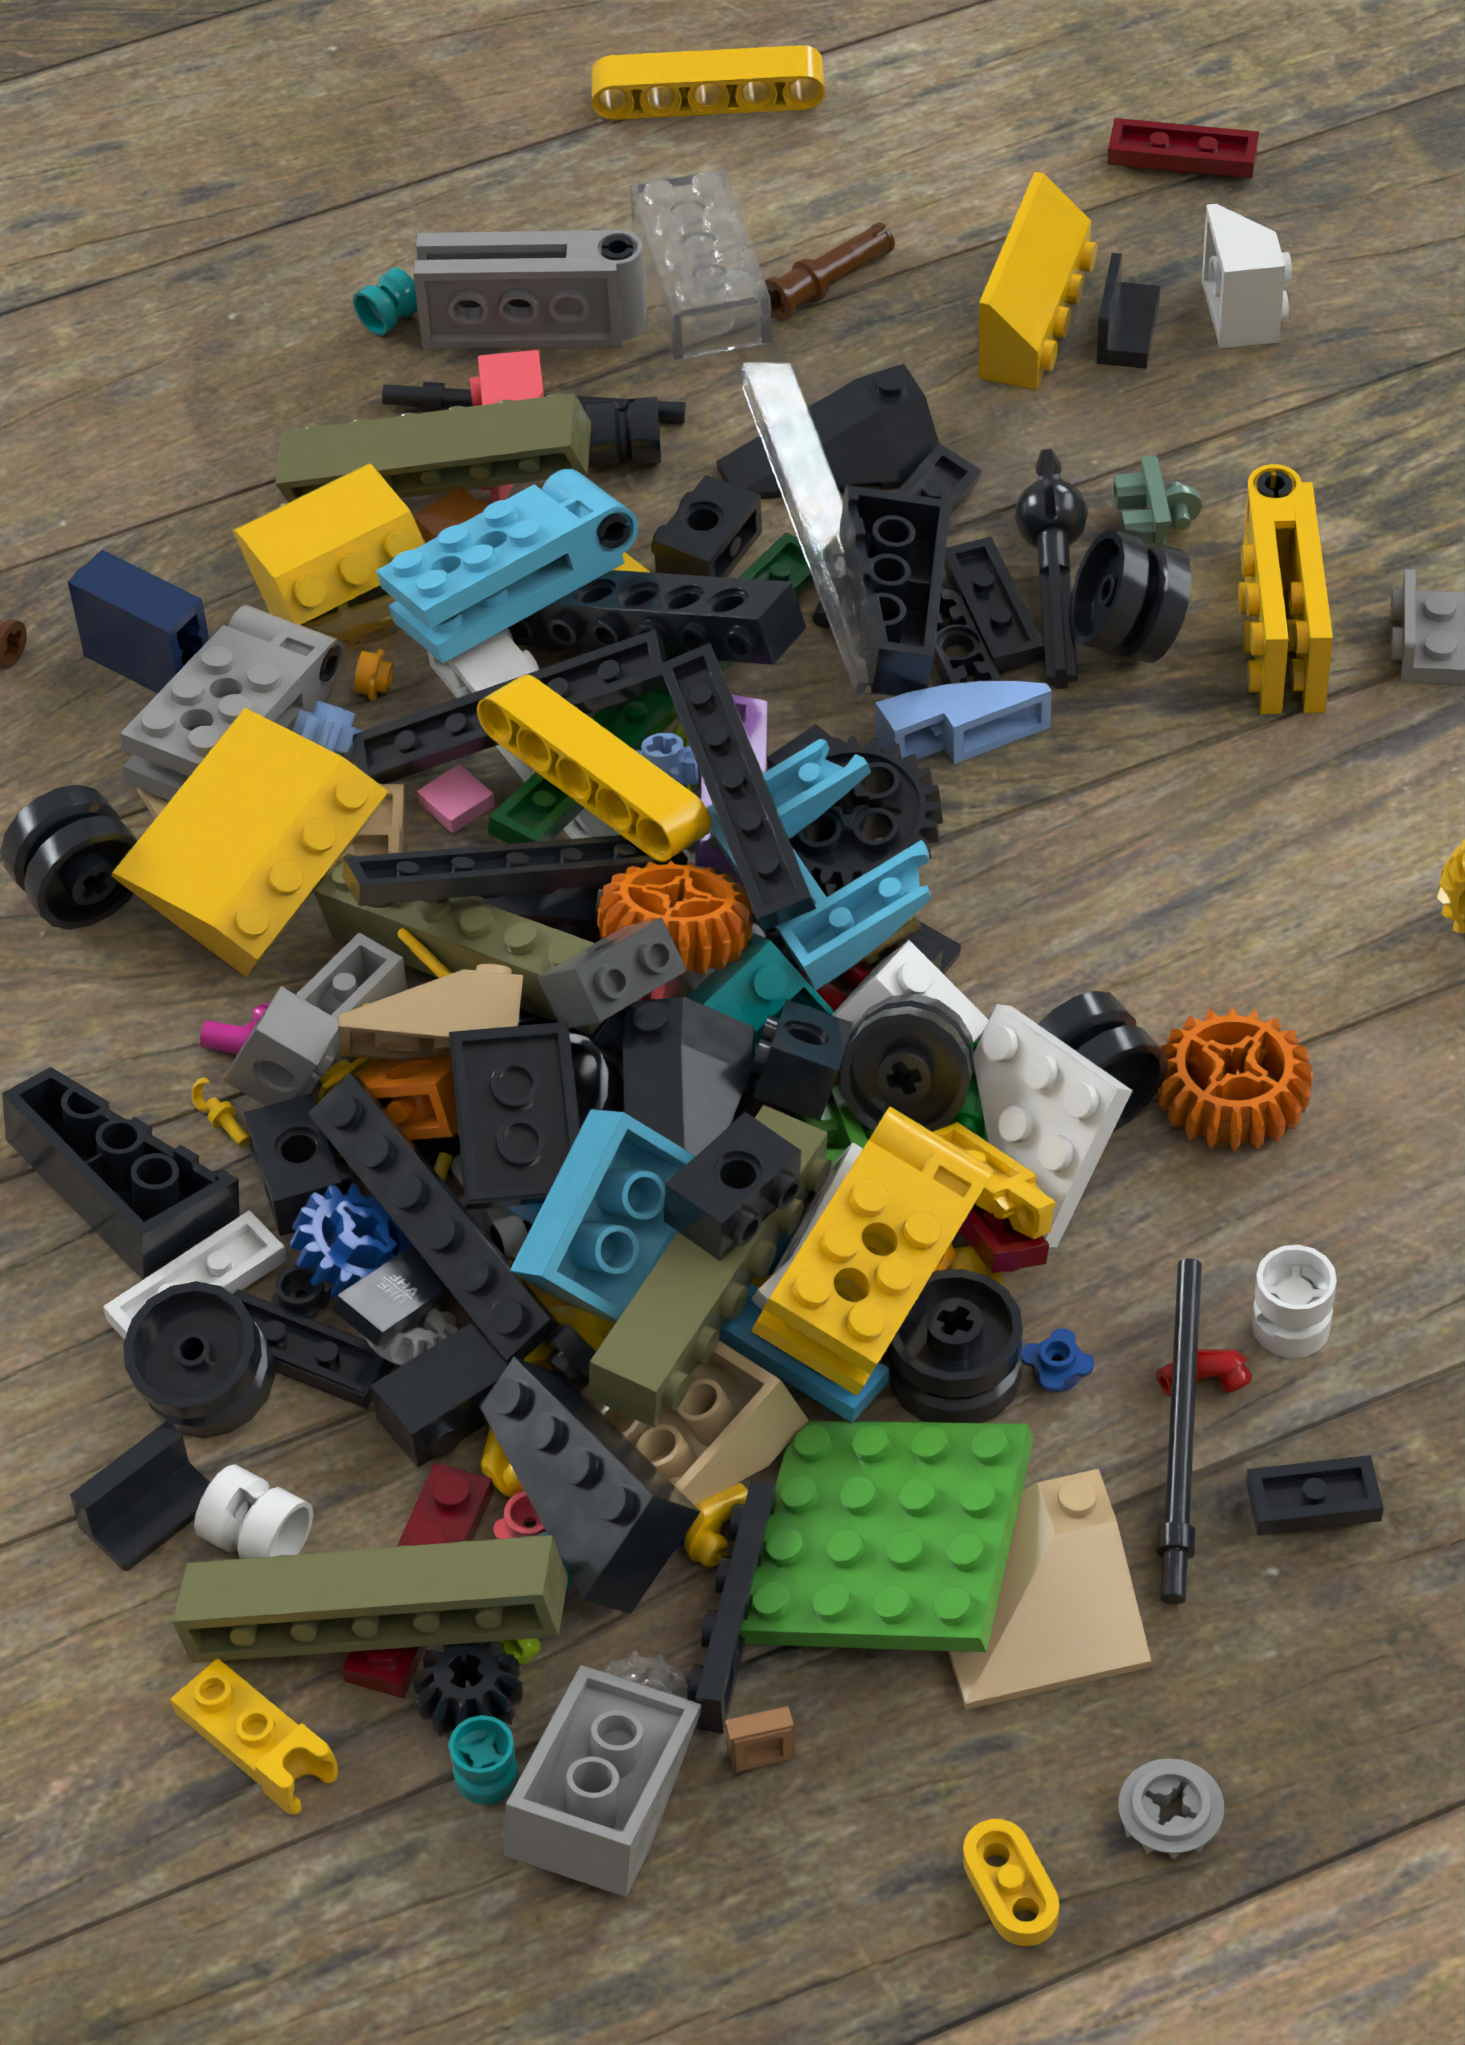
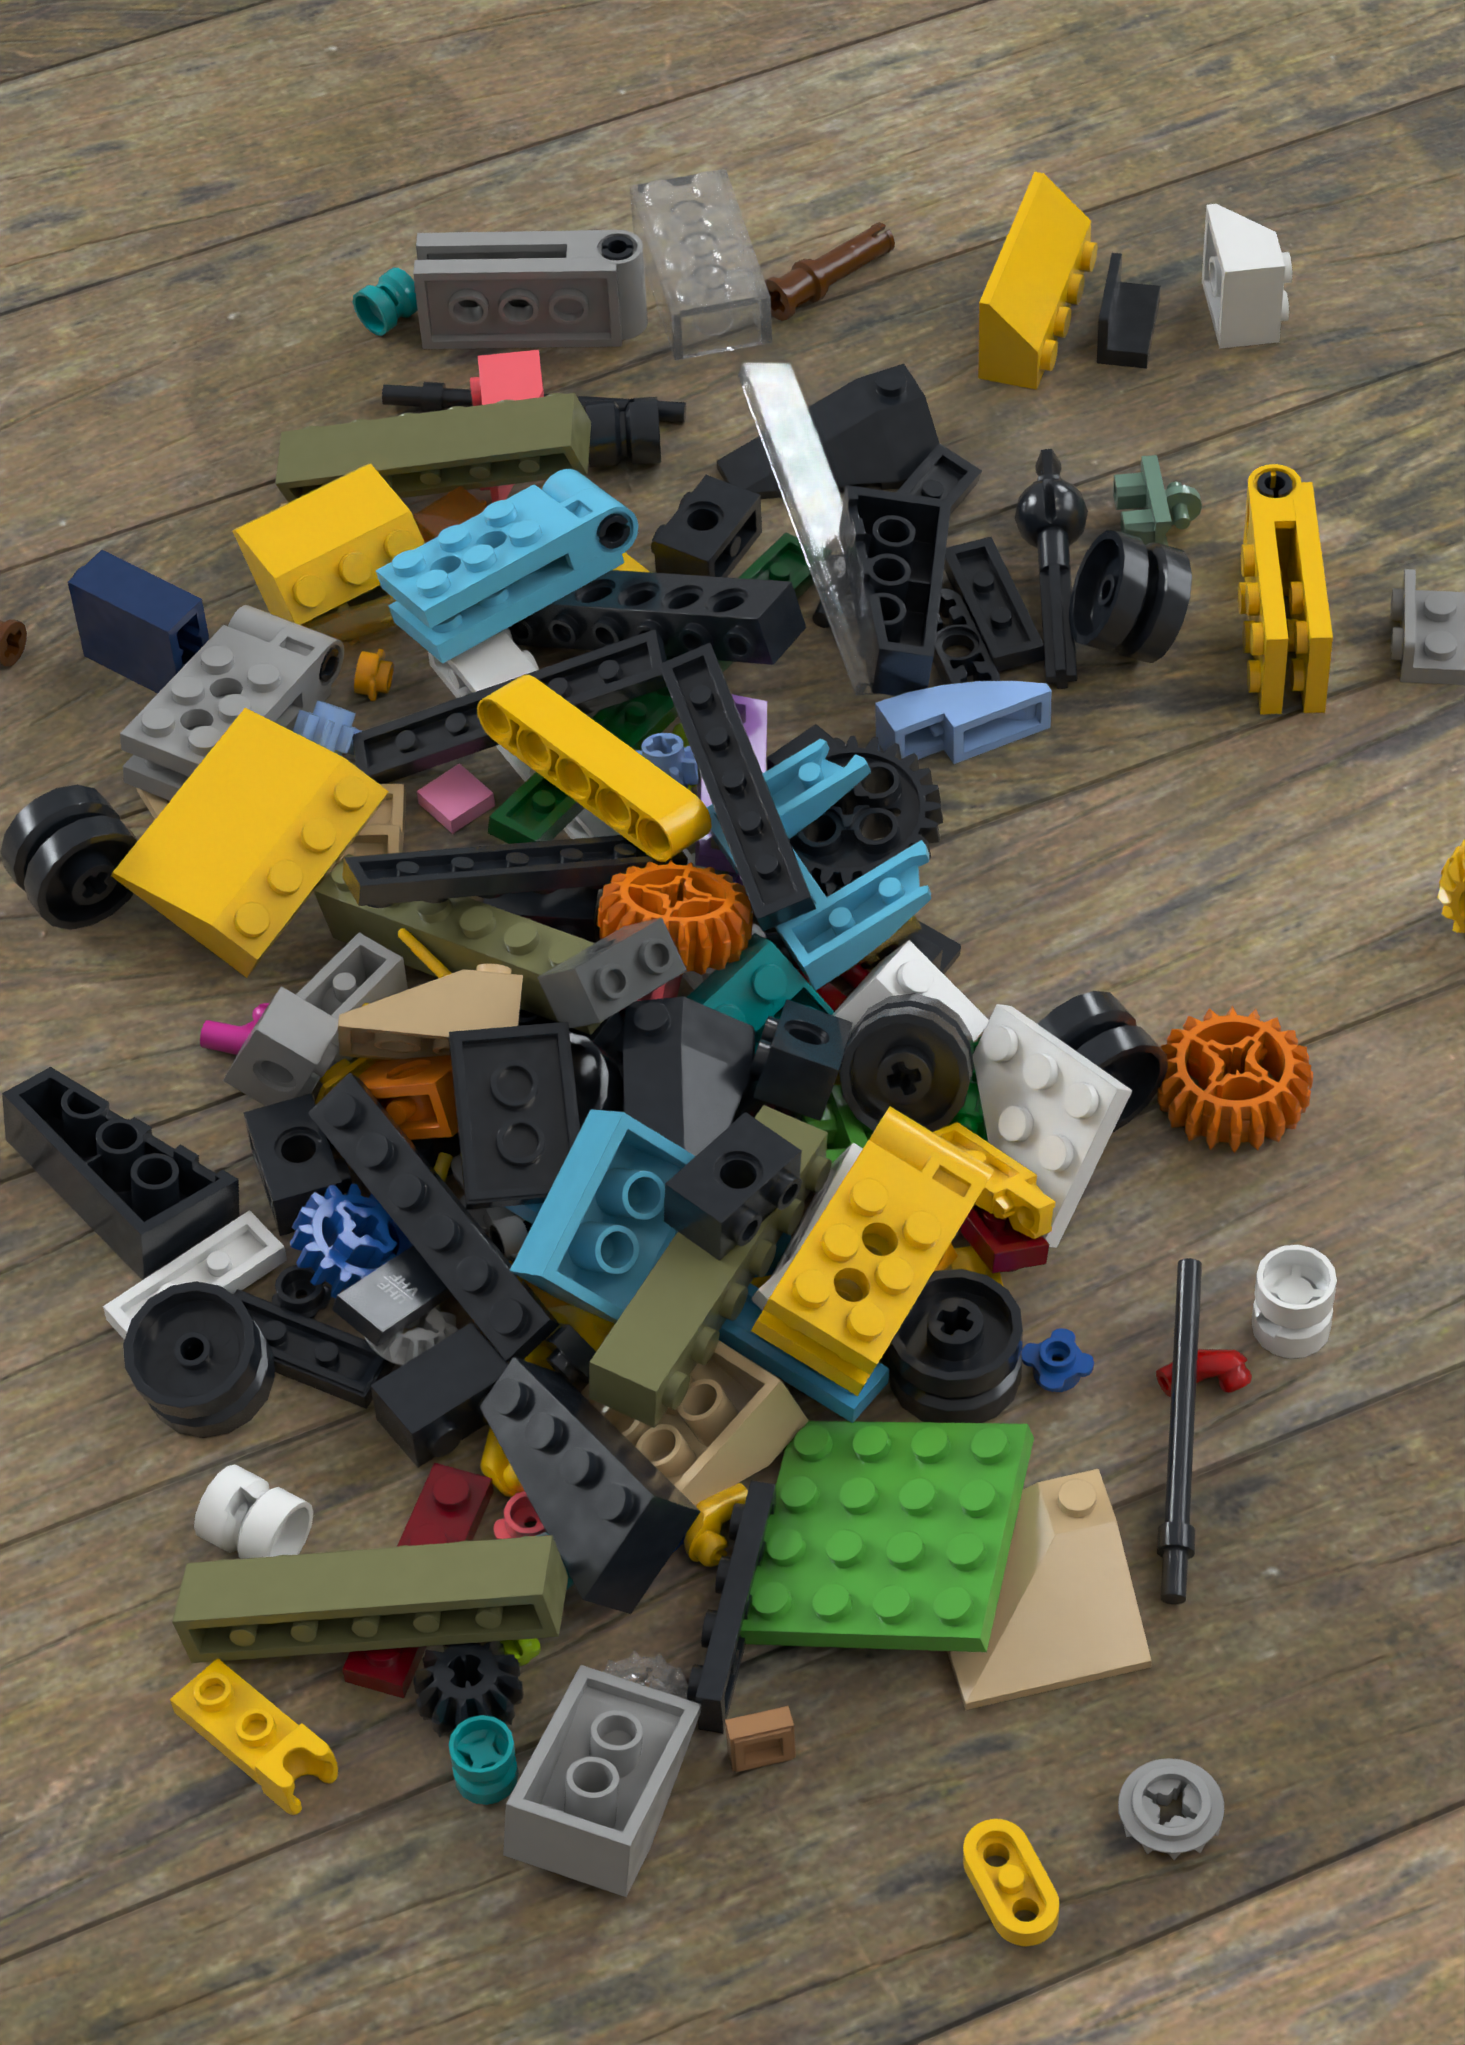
black panel [70,1421,211,1571] -> none
yellow hand [191,1077,250,1148] -> none
yellow beam [591,45,825,120] -> none
dark red plate [1107,118,1259,178] -> none
black plate [1246,1455,1384,1536] -> none

